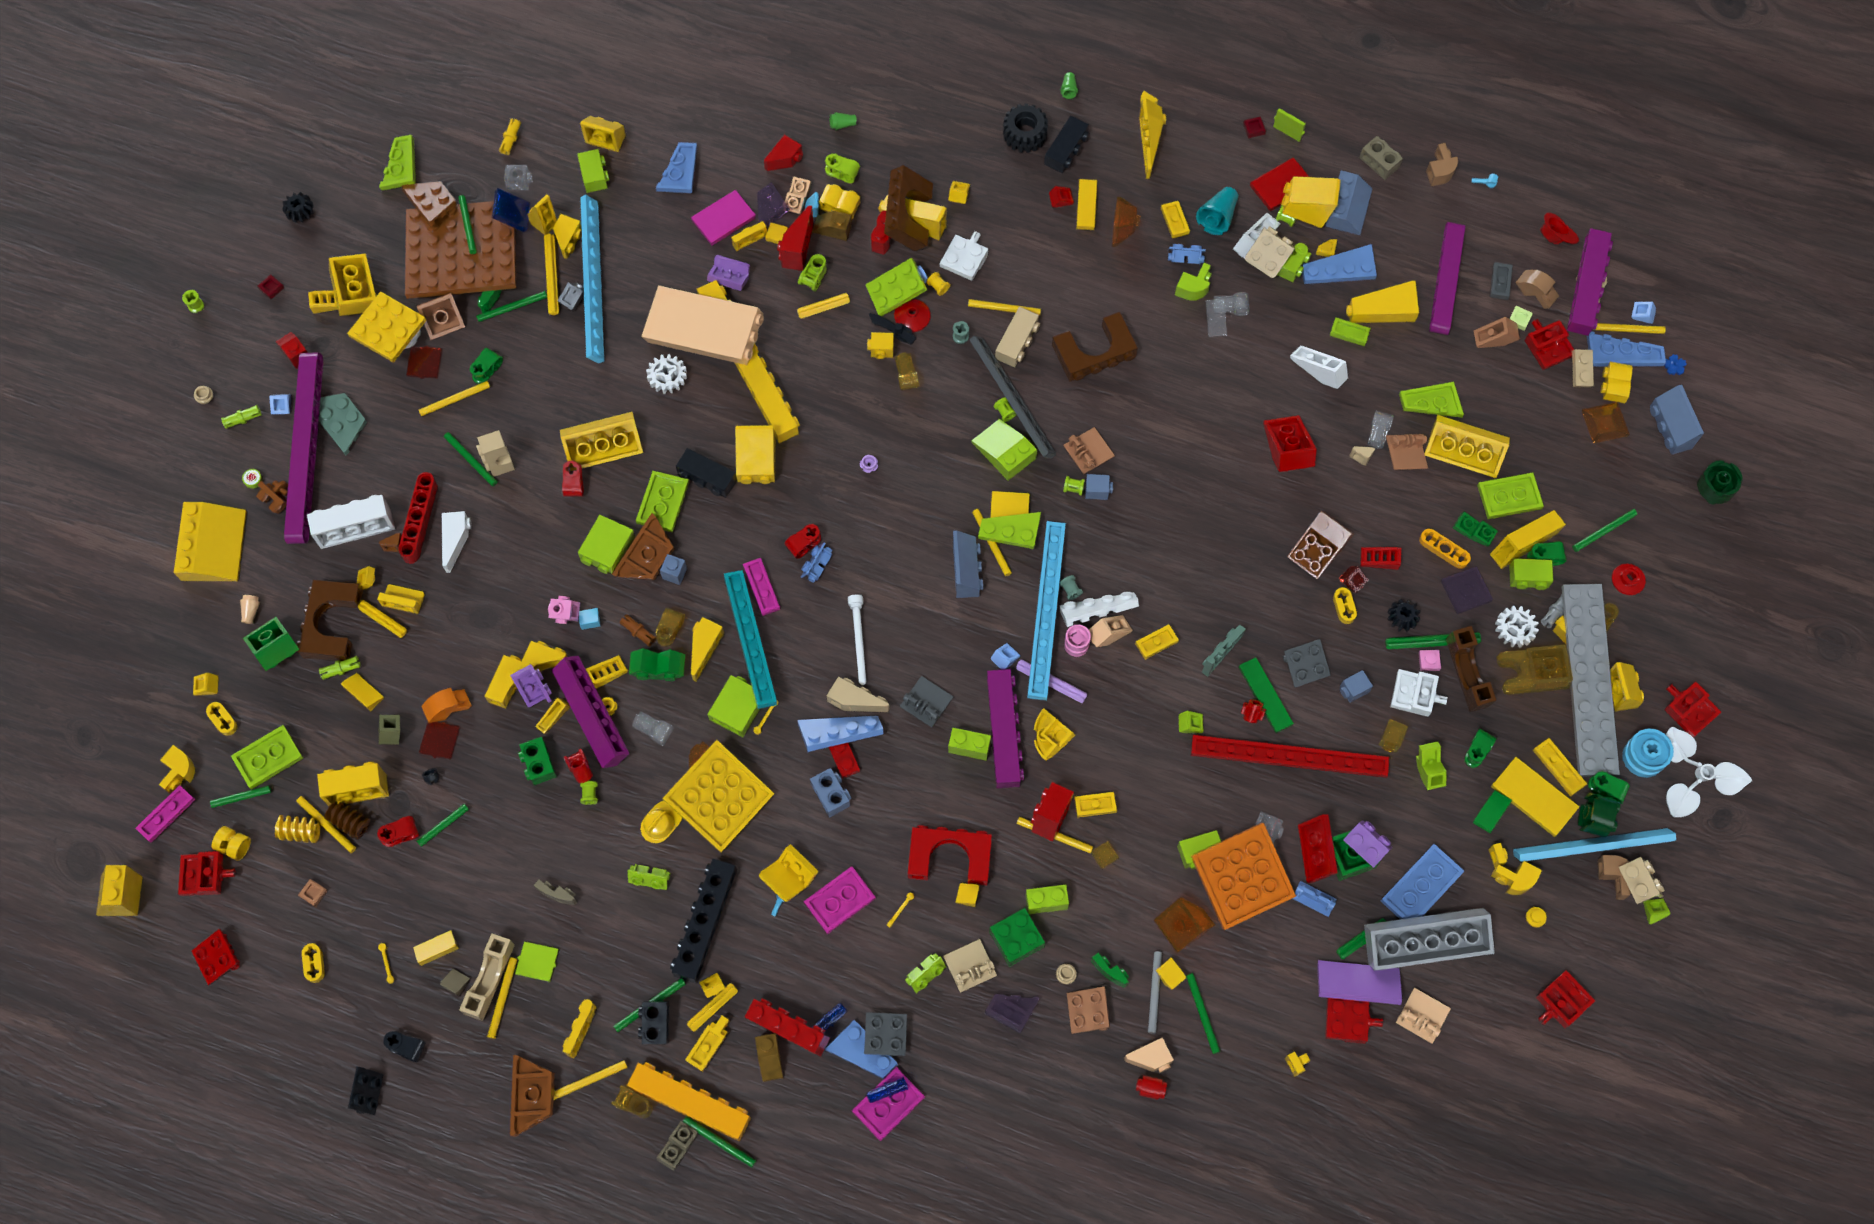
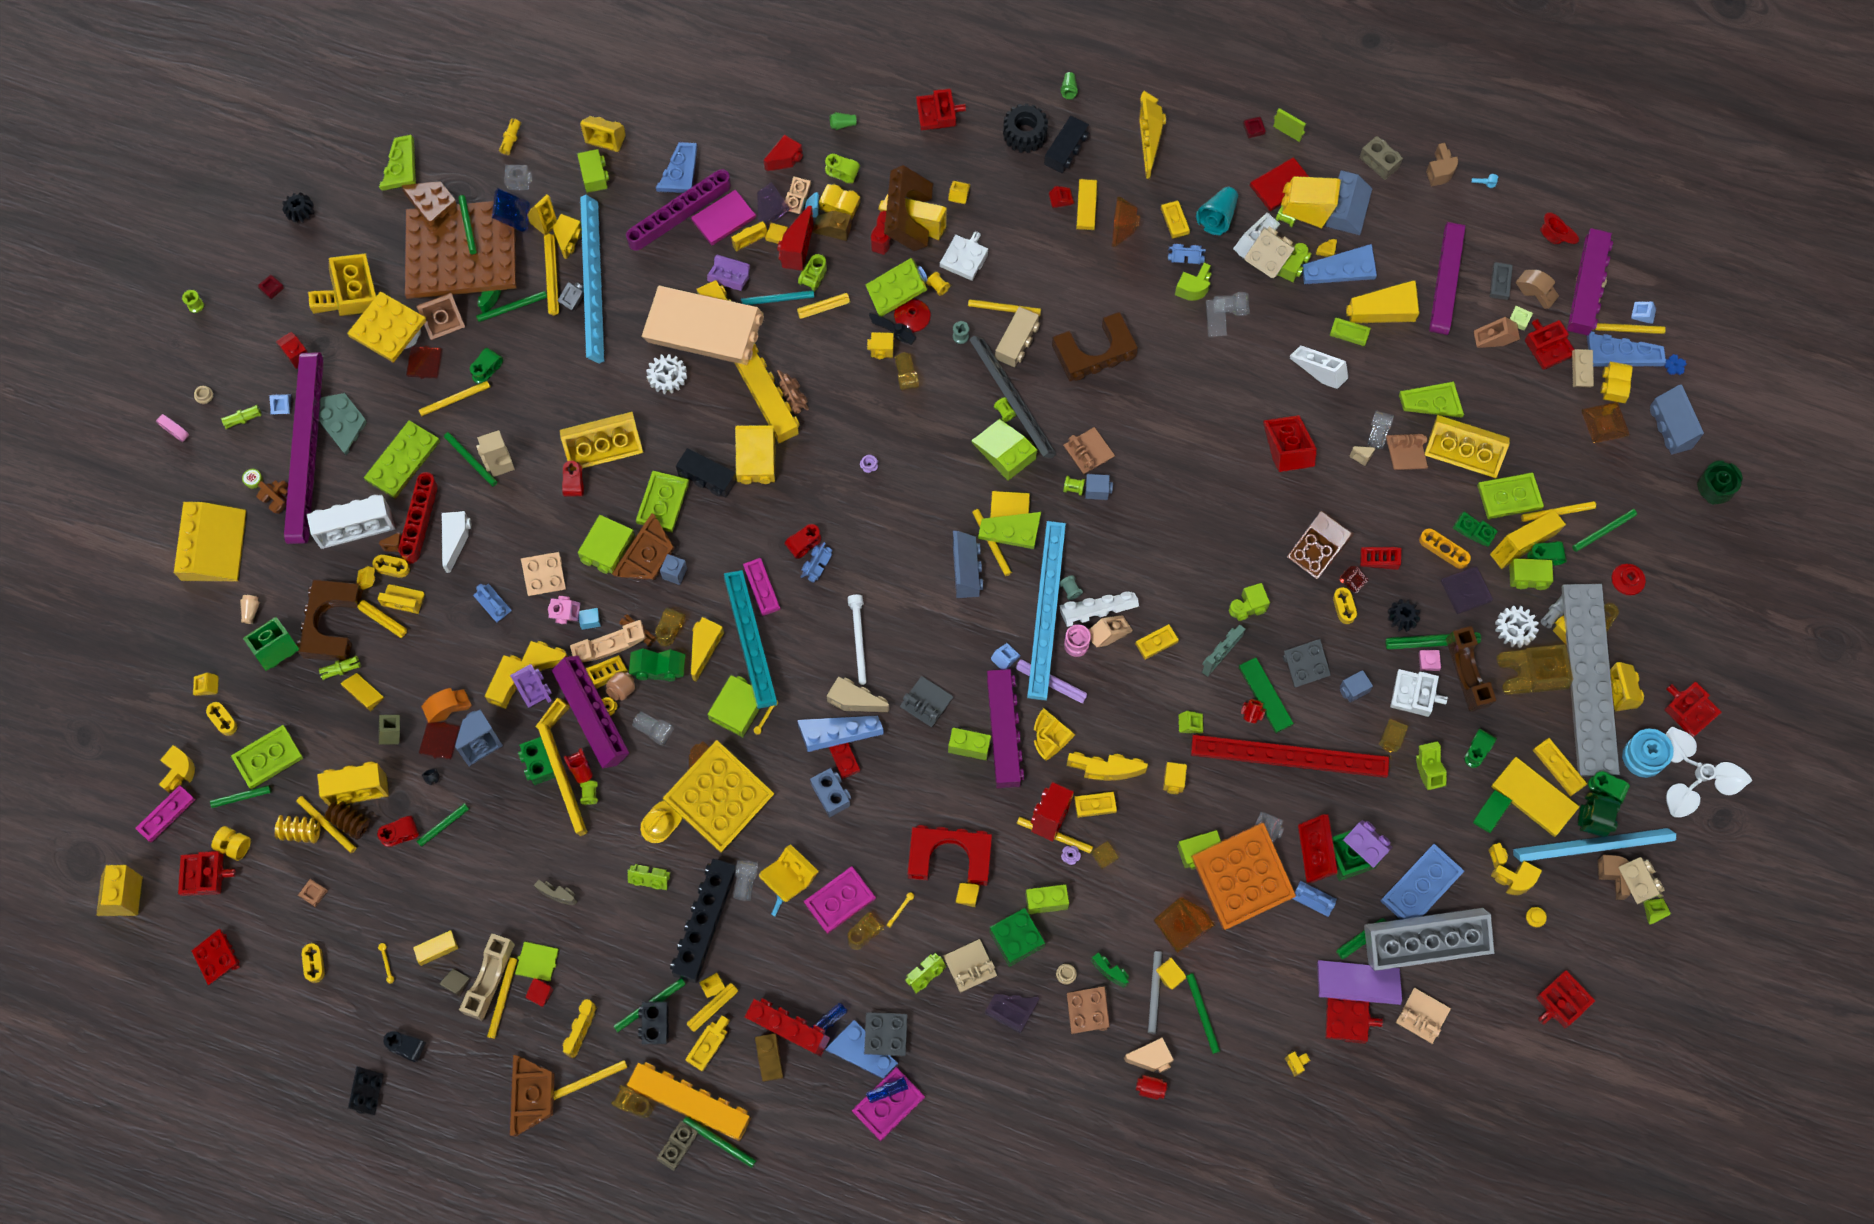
none -> bright pink beam [156,414,189,442]
none -> lime plate [364,421,440,499]
none -> yellow beam [372,555,410,578]
none -> sand blue slope [455,710,503,766]
none -> medium blue hinge [473,584,512,623]
none -> light nougat hinge [521,552,566,596]
none -> red slope [525,978,554,1007]
none -> yellow tile [537,723,587,836]
none -> light nougat slope [570,620,646,663]
none -> nougat head [606,672,635,701]
none -> magenta beam [626,169,731,251]
none -> clear piece [733,860,758,901]
none -> teal bar [741,290,814,305]
none -> nougat hinge [777,370,809,414]
none -> clear yellow piece [847,911,885,950]
none -> red plate [916,89,966,130]
none -> lavender plate [1061,845,1081,865]
none -> yellow slope [1066,752,1148,781]
none -> yellow brick [1163,762,1187,794]
none -> lime brick [1229,583,1270,621]
none -> yellow bar [1521,501,1596,522]

